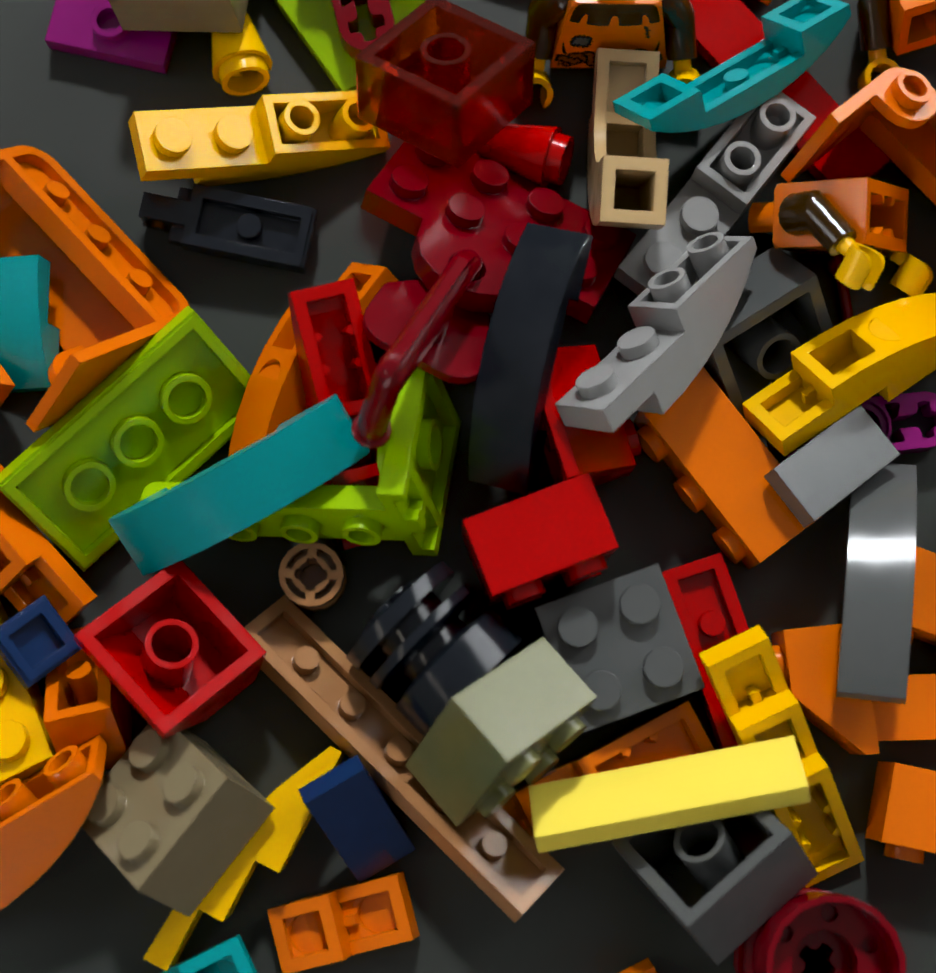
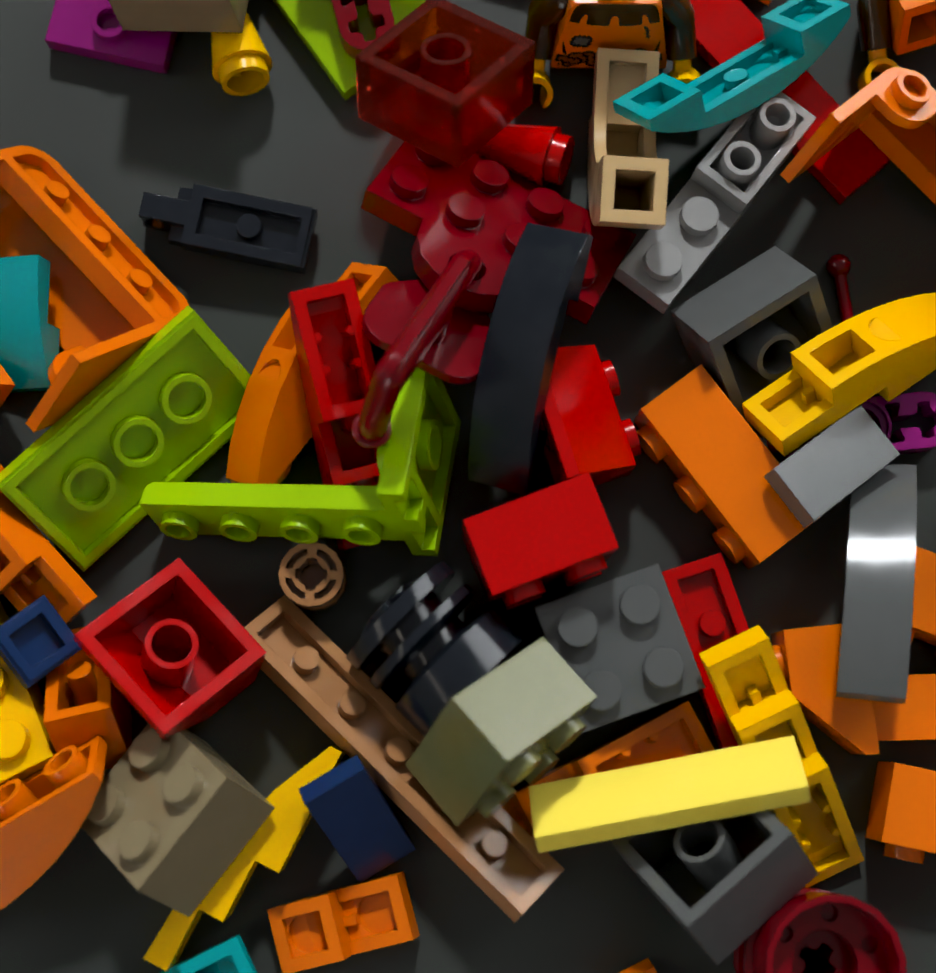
teal slope [108,394,370,576] -> none
yellow slope [128,90,390,186] -> none
light grey slope [555,232,757,433] -> none
torso [748,177,933,296] -> none

